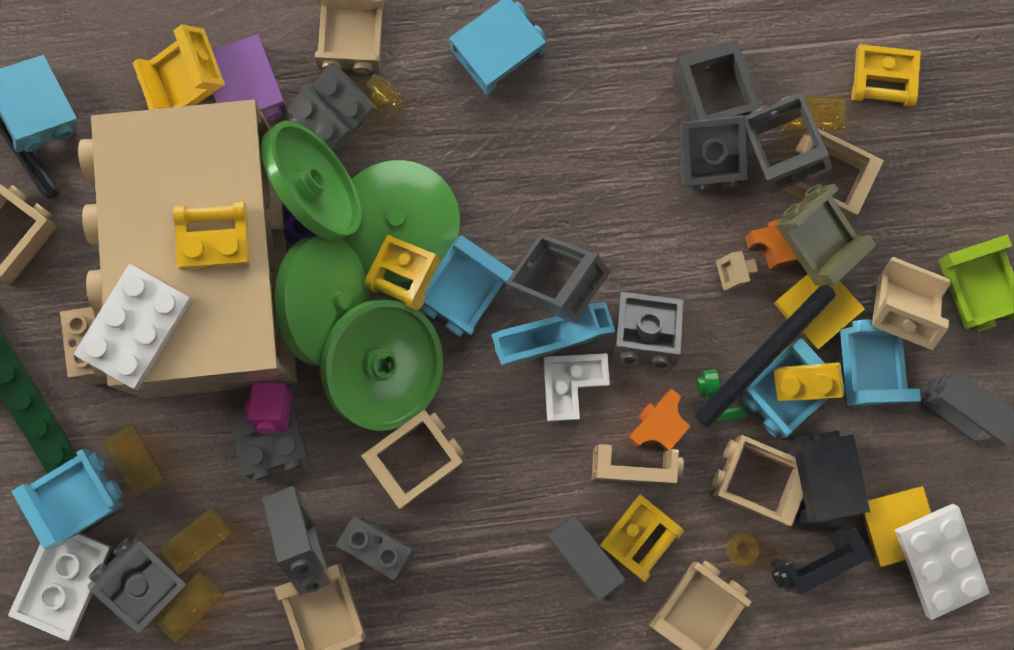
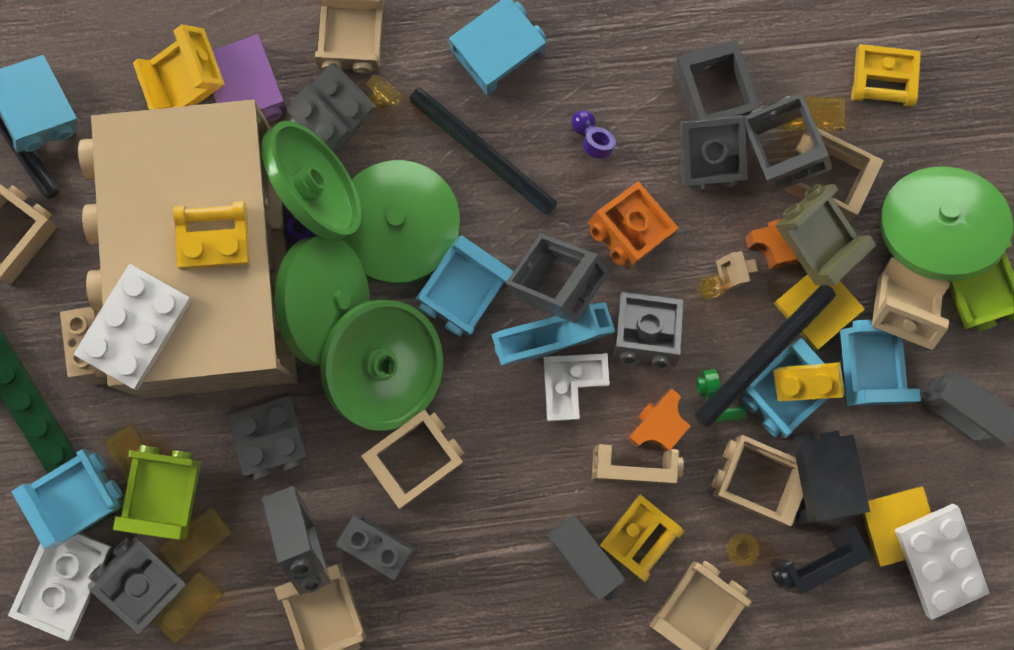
dark pink brick [244,382,292,435] -> none
yellow plate [364,235,442,311] -> none
none -> lime panel [113,445,201,540]
none -> black axle [409,87,557,215]
none -> dark purple plate [571,110,616,159]
none -> orange plate [588,181,679,270]
none -> clear yellow plate [695,274,727,299]
none -> bright green dish [880,167,1013,281]

